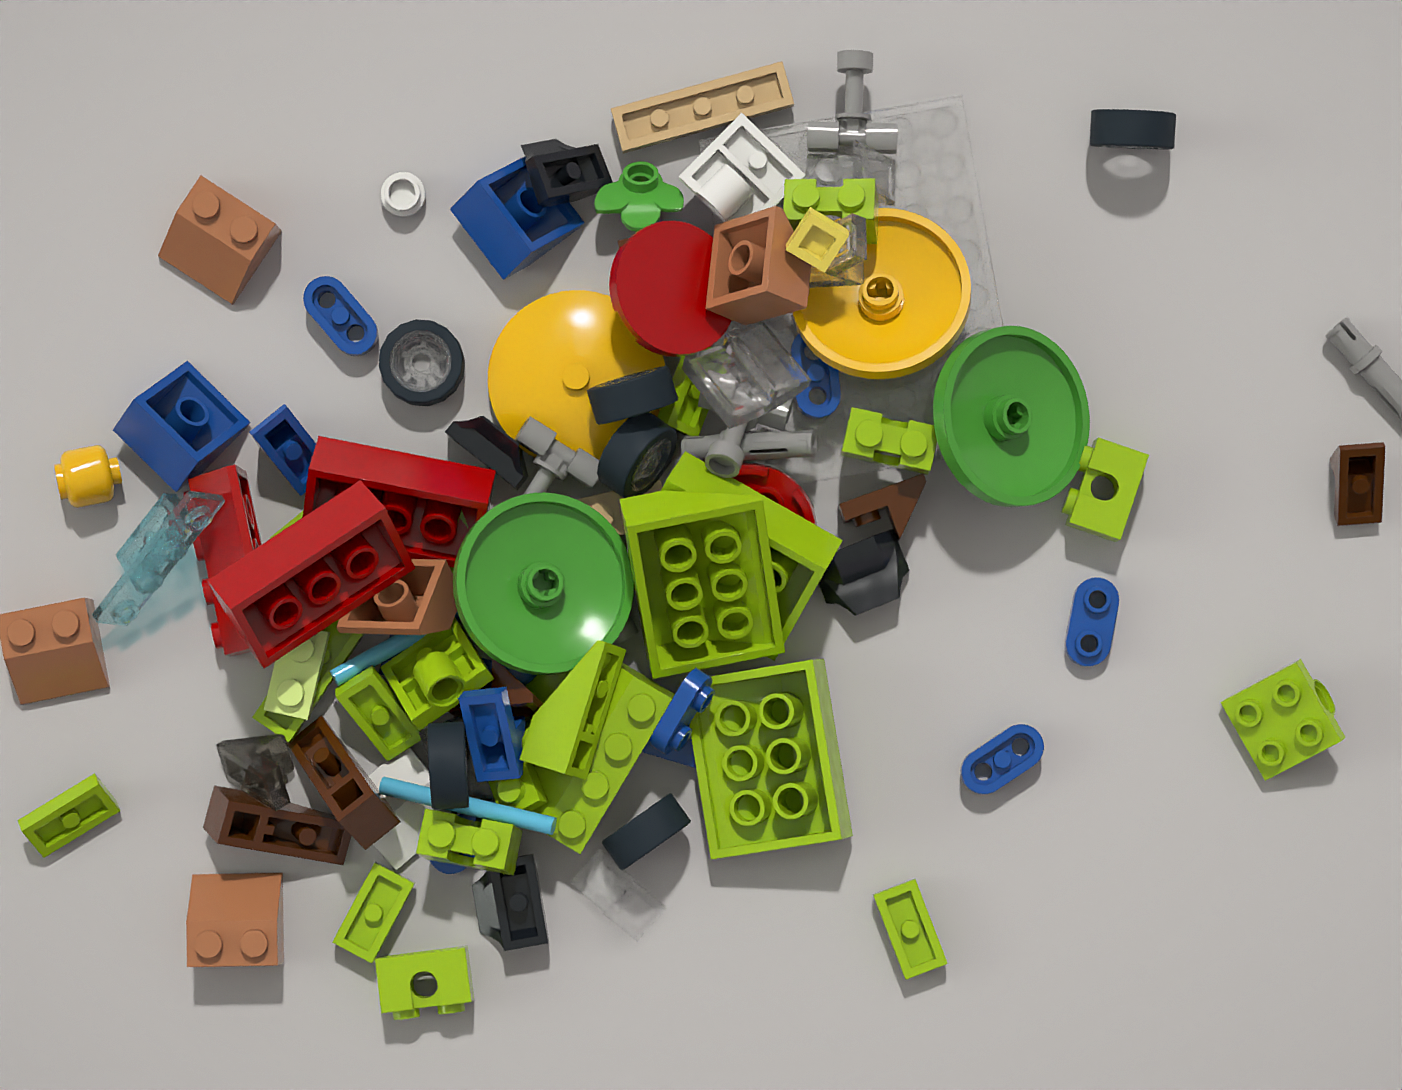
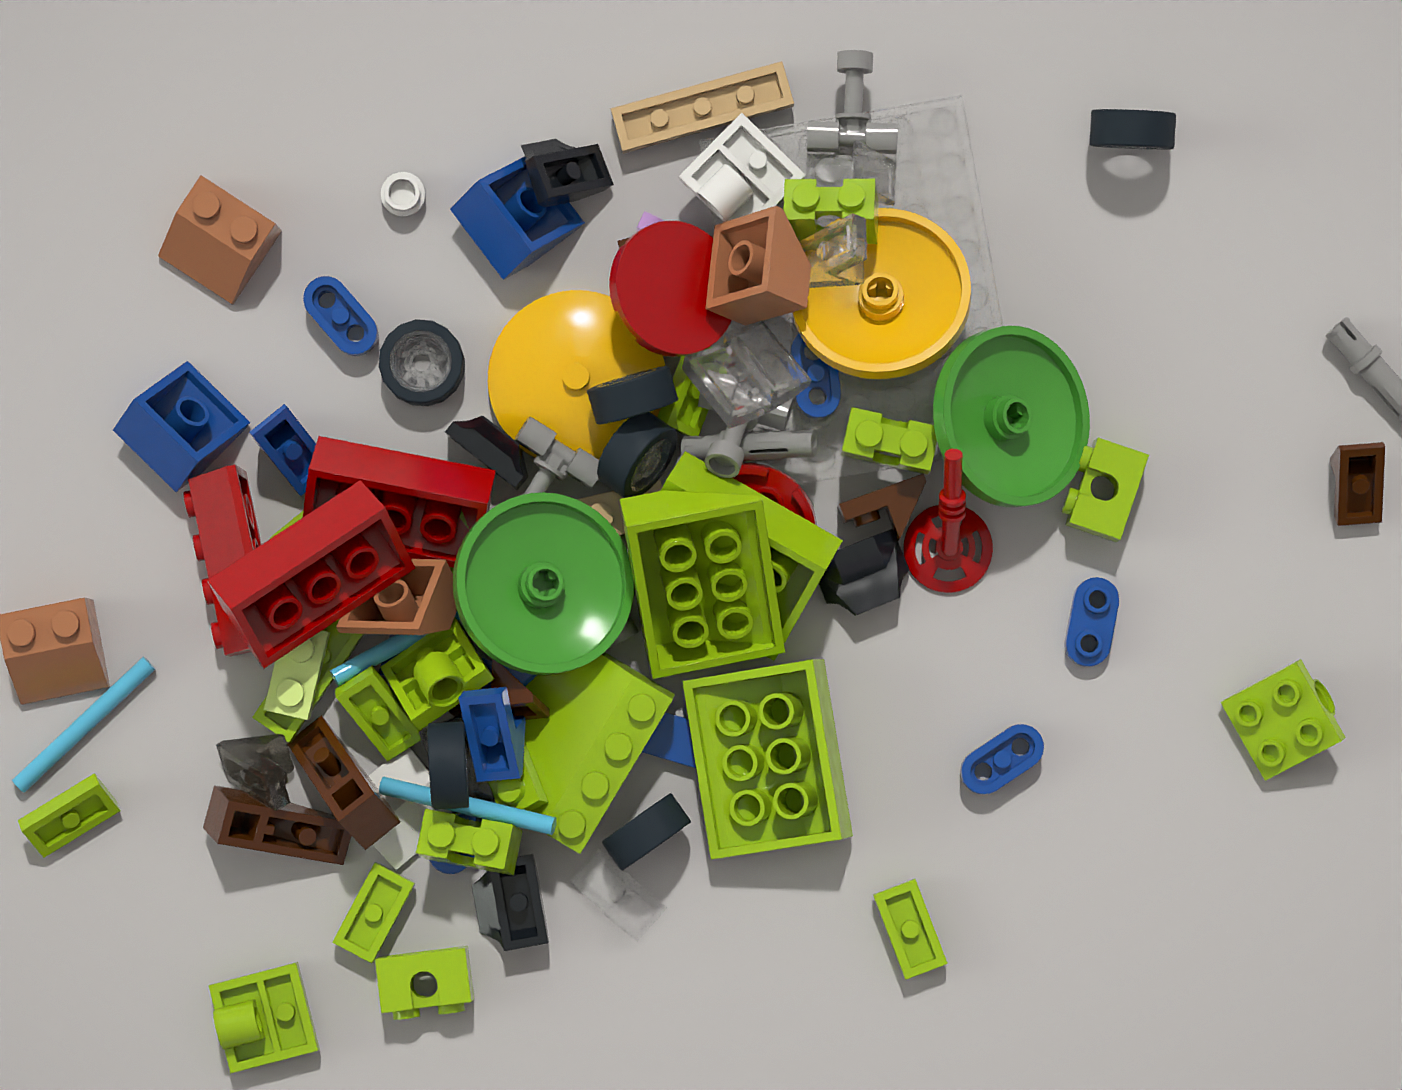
yellow head [54,445,122,508] -> none
clear light blue bracket [92,491,225,626] -> none
nougat slope [186,873,284,967] -> none
lime slope [519,640,626,780] -> none
bright green plate [594,161,684,232] -> none
blue plate [649,668,715,755] -> none
light yellow tile [786,207,849,273] -> none
none -> medium azure bar [12,657,155,793]
none -> lime plate [208,962,320,1074]
none -> red dish [903,448,993,593]

